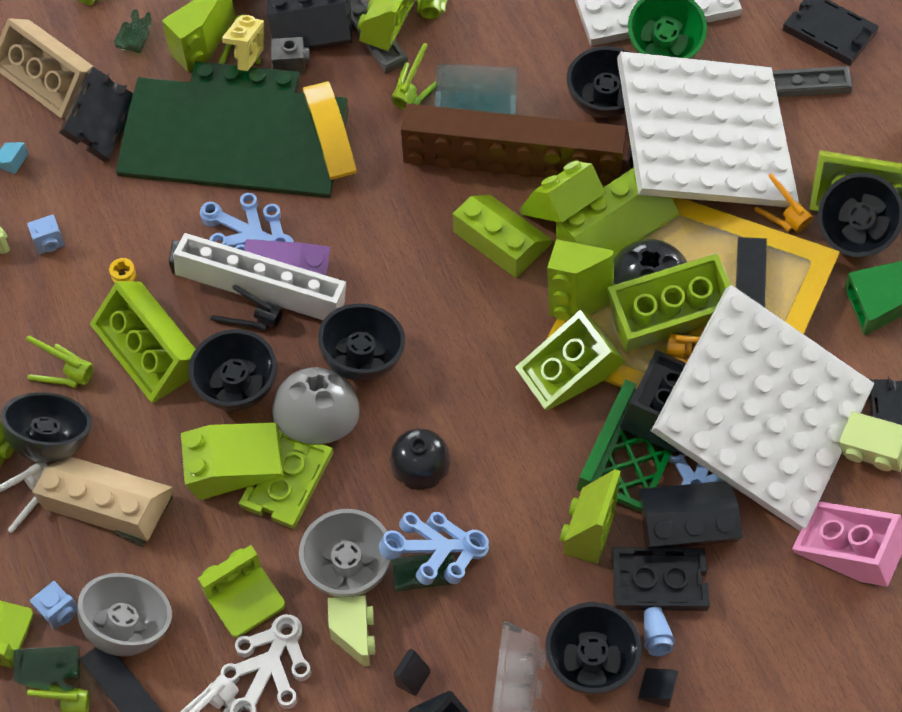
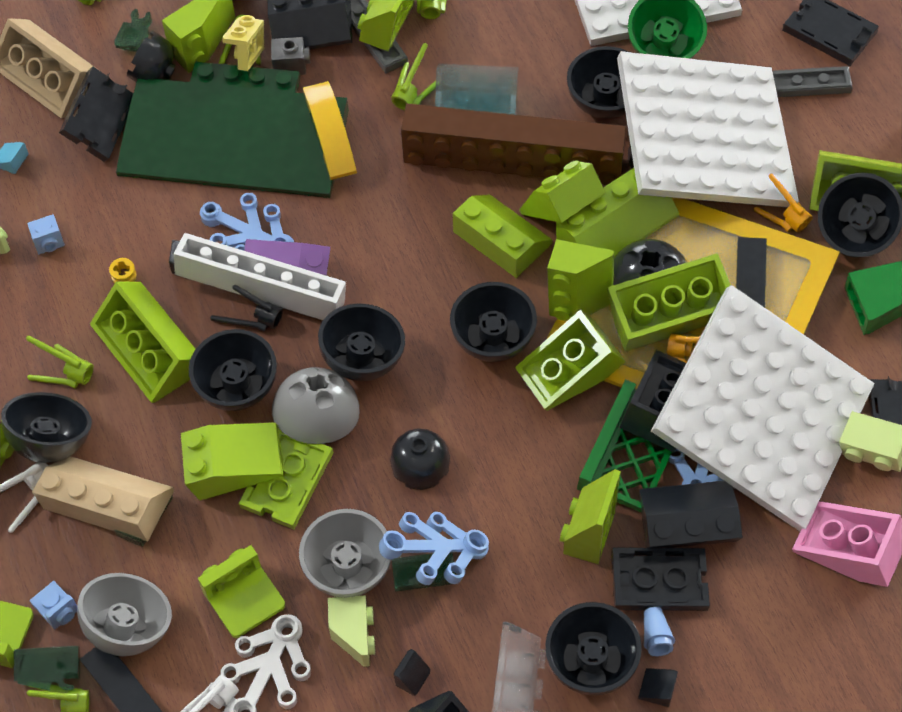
none -> black cylinder [127,31,176,82]
none -> black piece [450,282,537,362]

